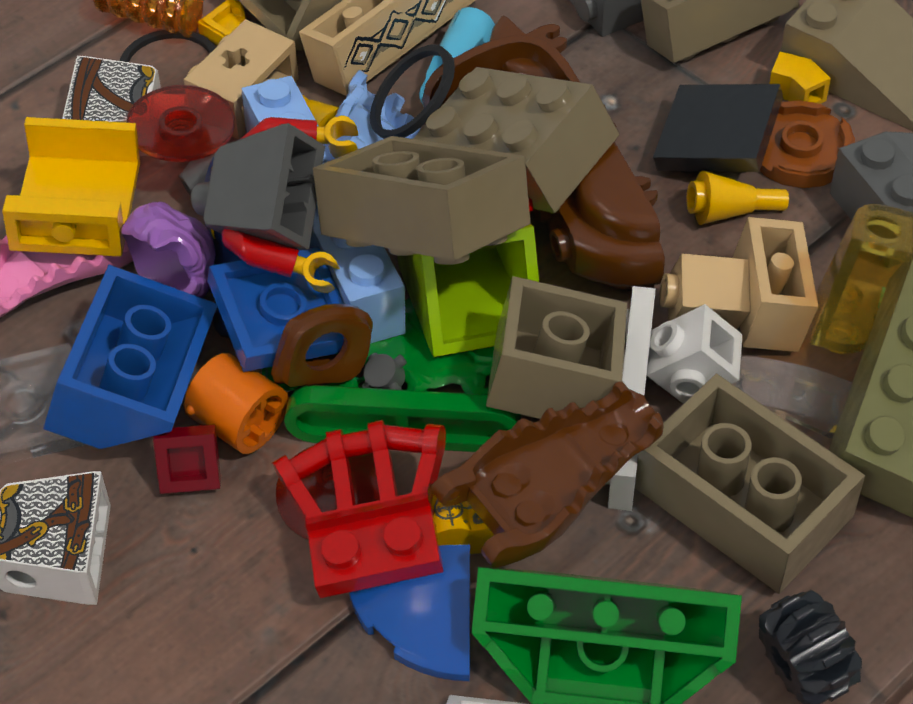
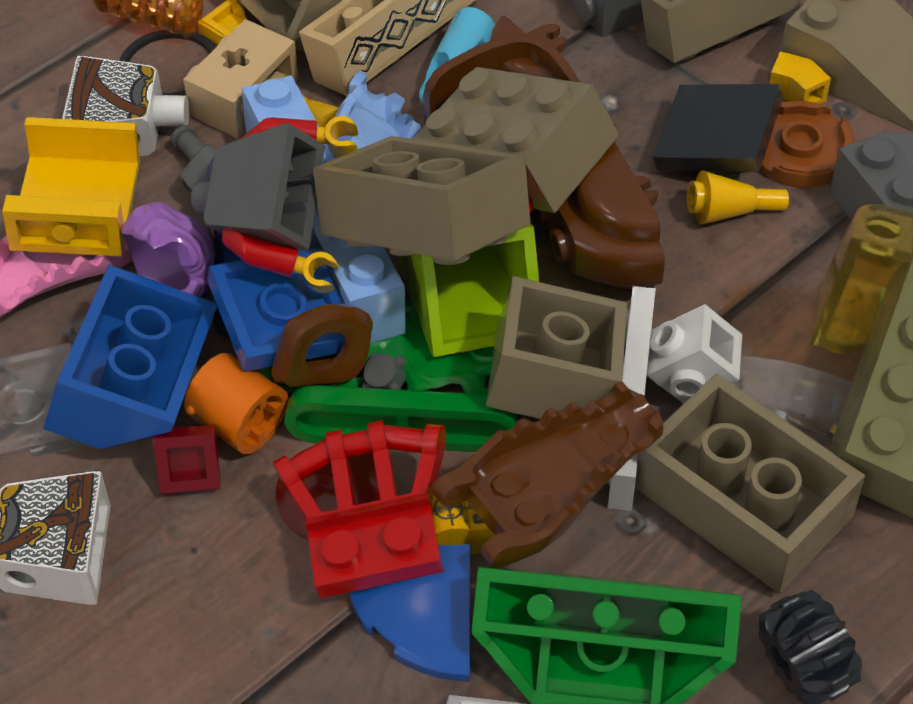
clear red dish [127,85,235,162] -> none
black piece [370,44,455,139] -> none
tan brick [660,254,750,330] -> none
tan brick [732,217,818,352] -> none

